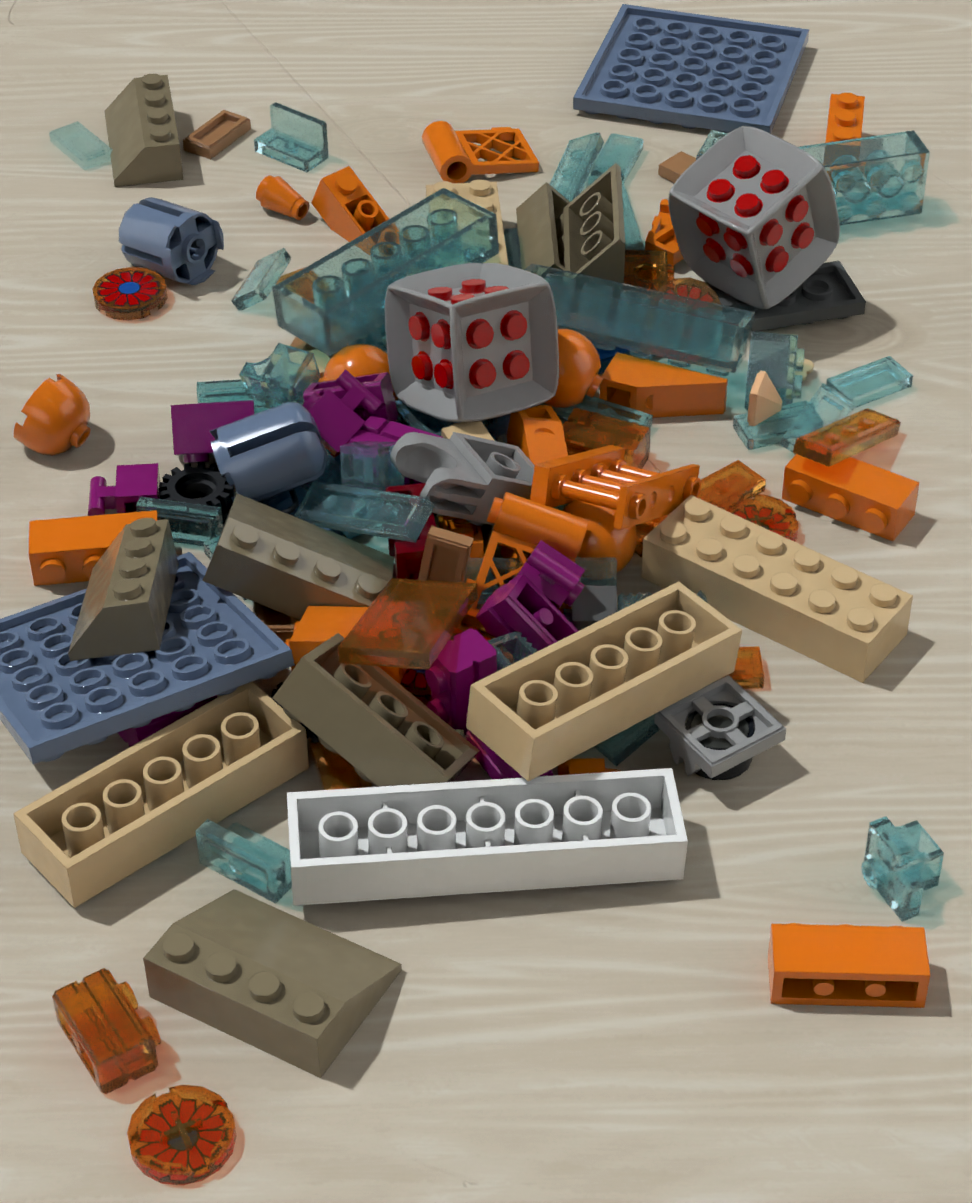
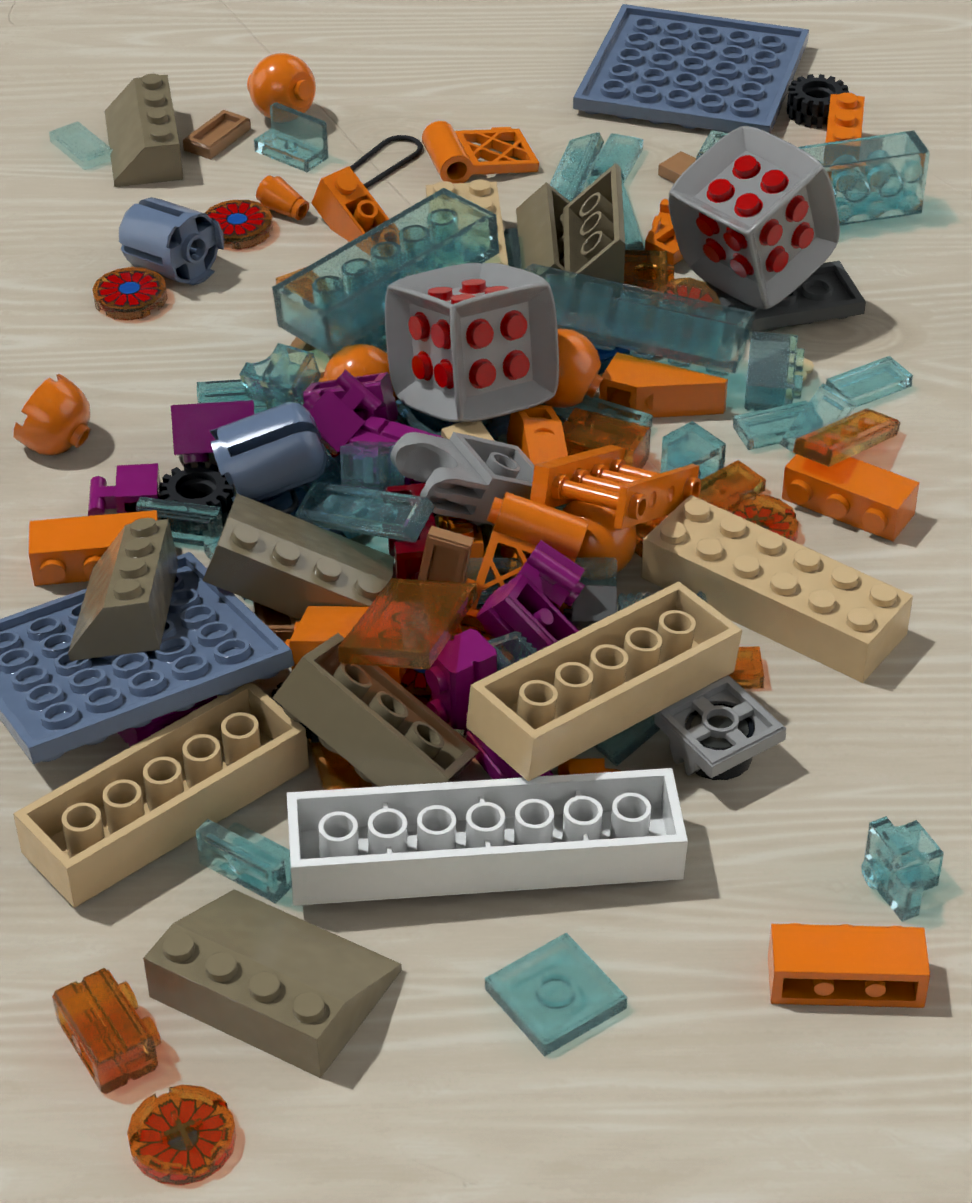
clear light blue tile [231,248,292,311] -> none
light nougat slope [747,370,783,426] -> none
none -> tile [205,200,273,249]
none -> orange brick [247,53,316,121]
none -> black piece [350,135,423,189]
none -> clear light blue tile [485,932,628,1057]
none -> clear light blue slope [660,421,726,488]
none -> black tyre [786,74,849,128]

